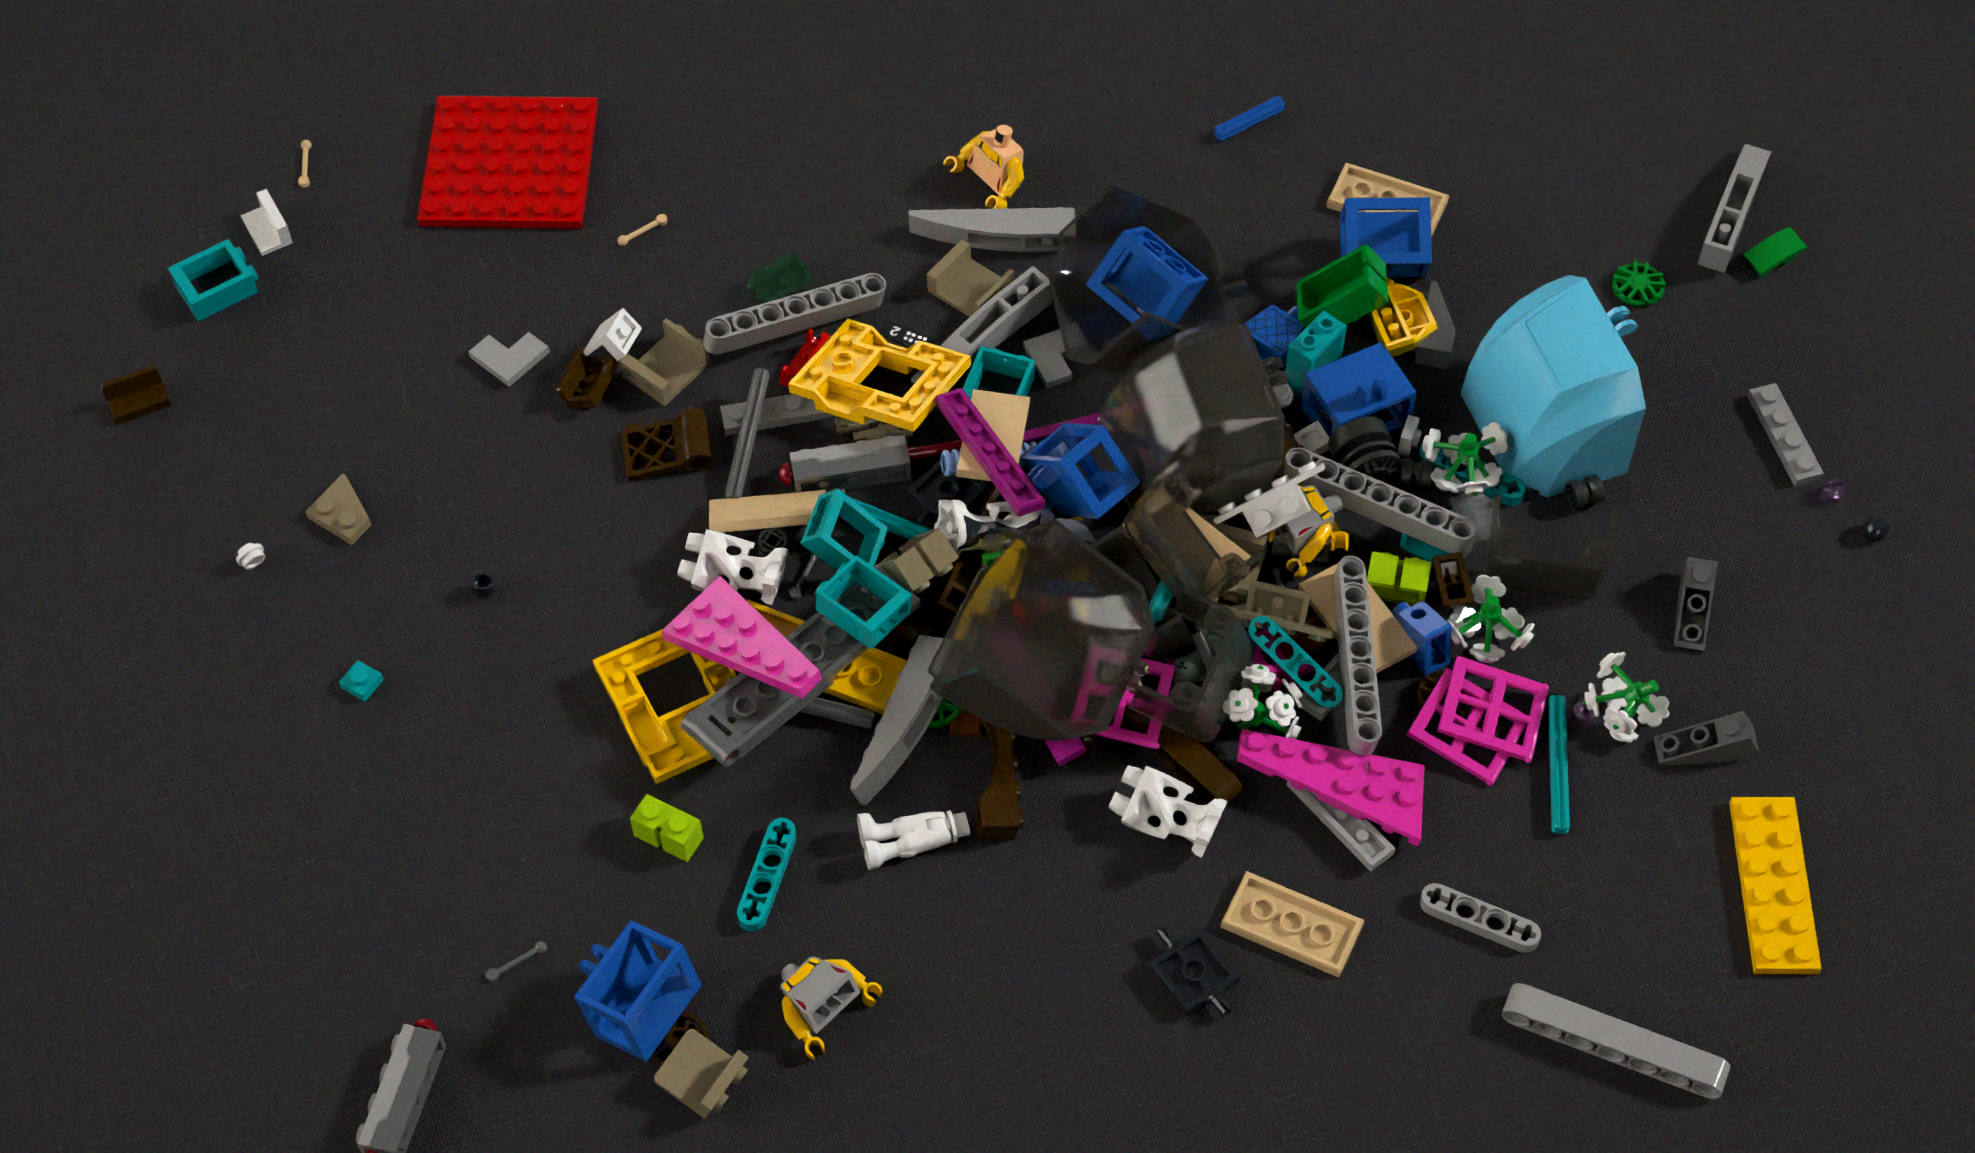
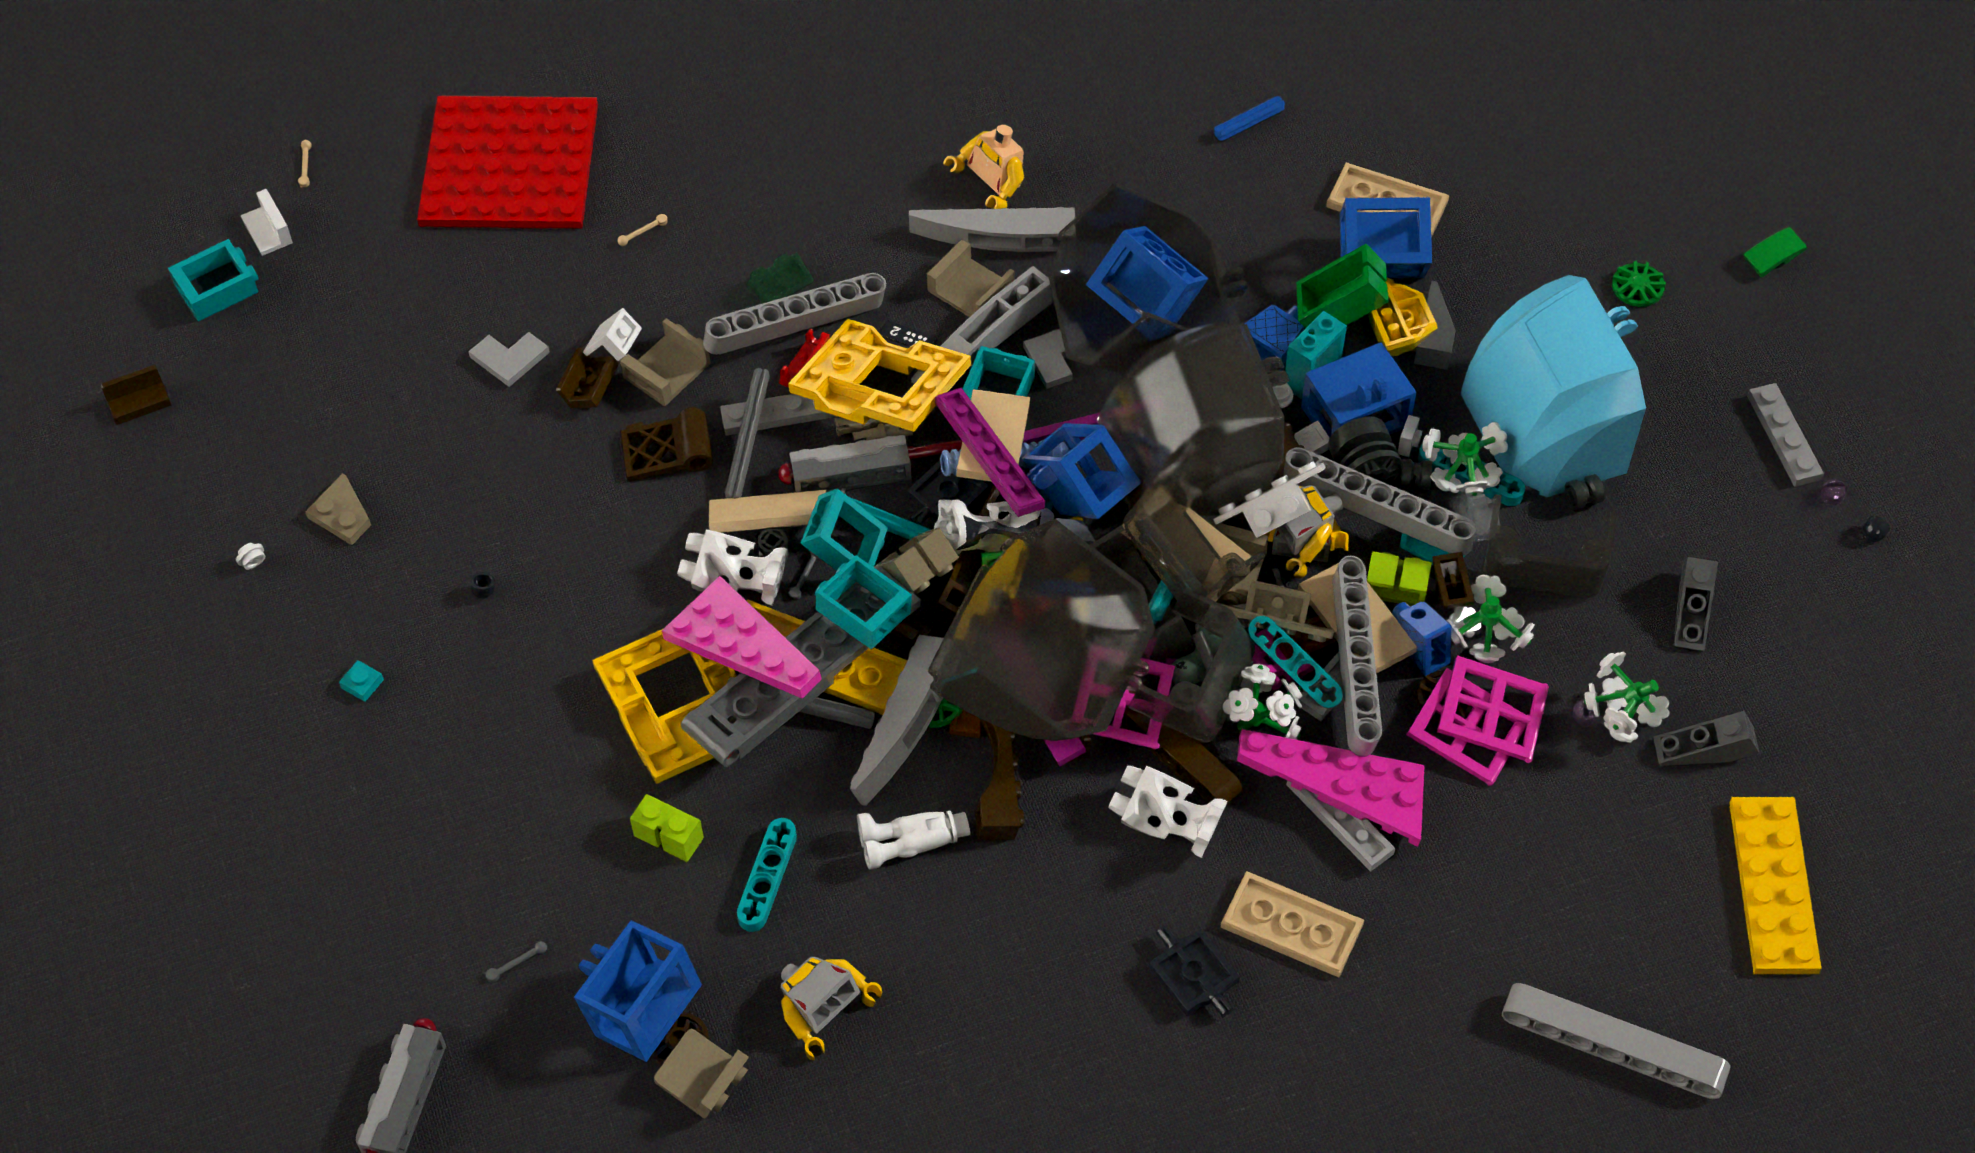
light grey beam [1420,883,1541,953] -> none
teal axle [1548,695,1570,834] -> none
light grey slope [1698,144,1771,273] -> none

